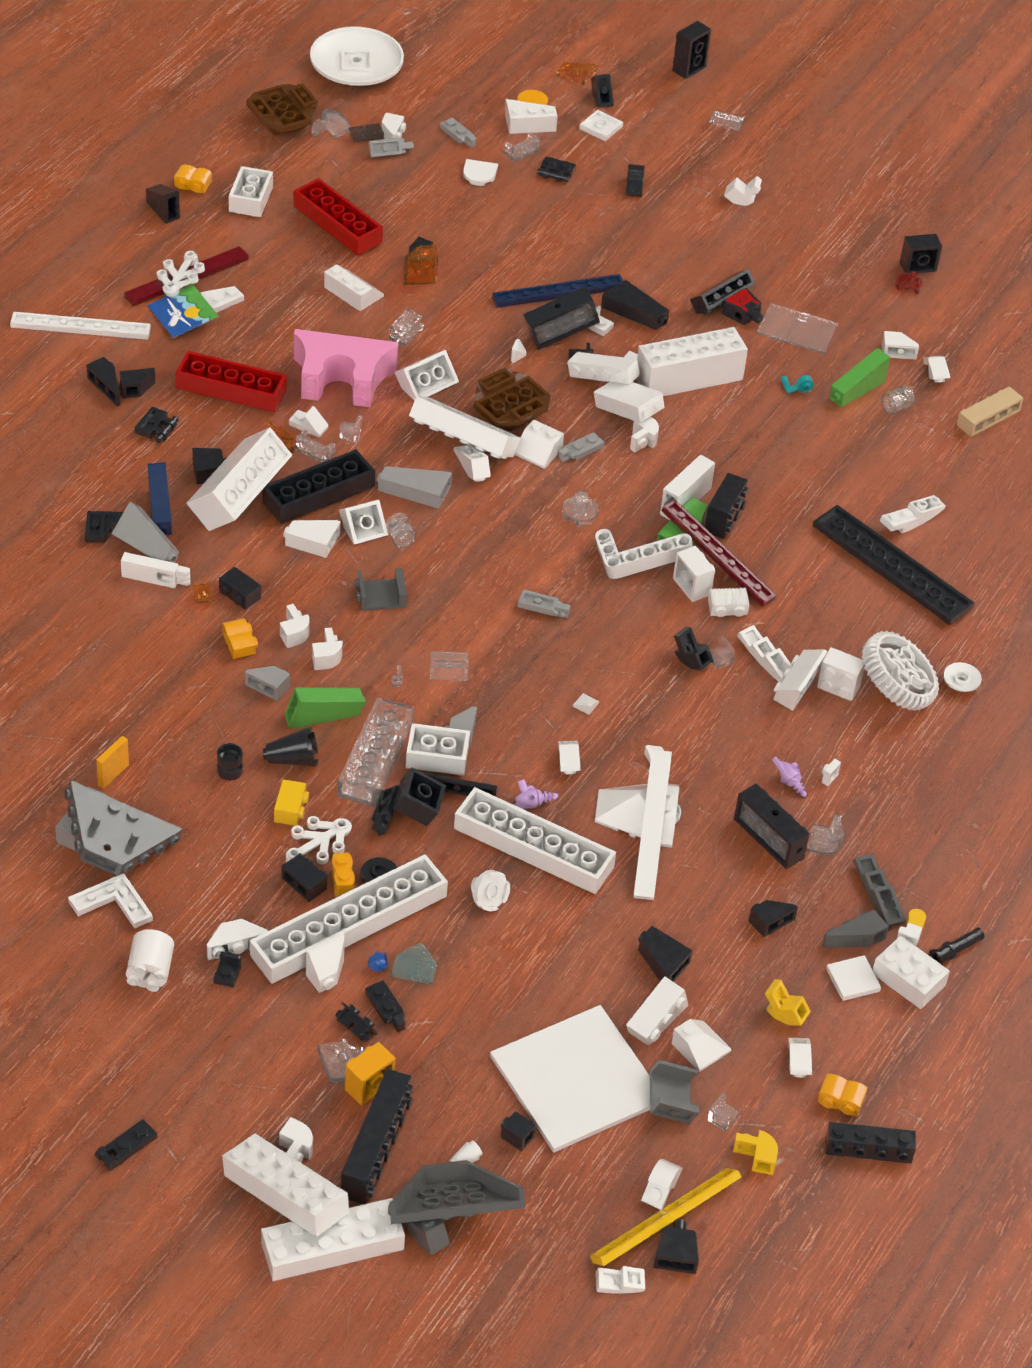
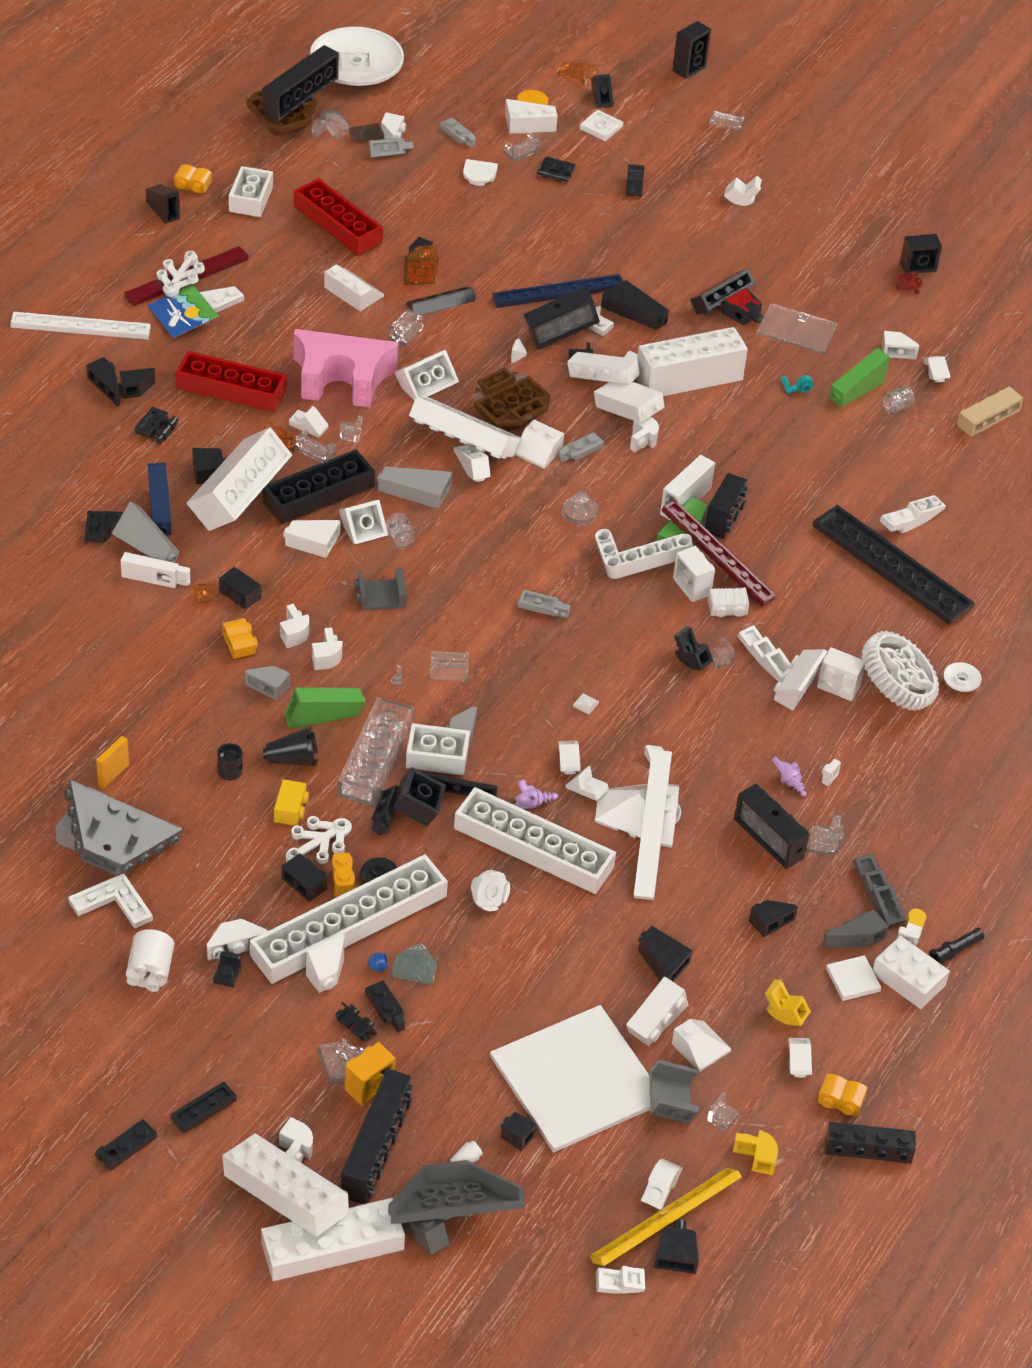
none -> black plate [170,1081,237,1134]
none -> black brick [262,45,339,122]
none -> slope [406,286,476,316]
none -> white slope [565,766,609,801]

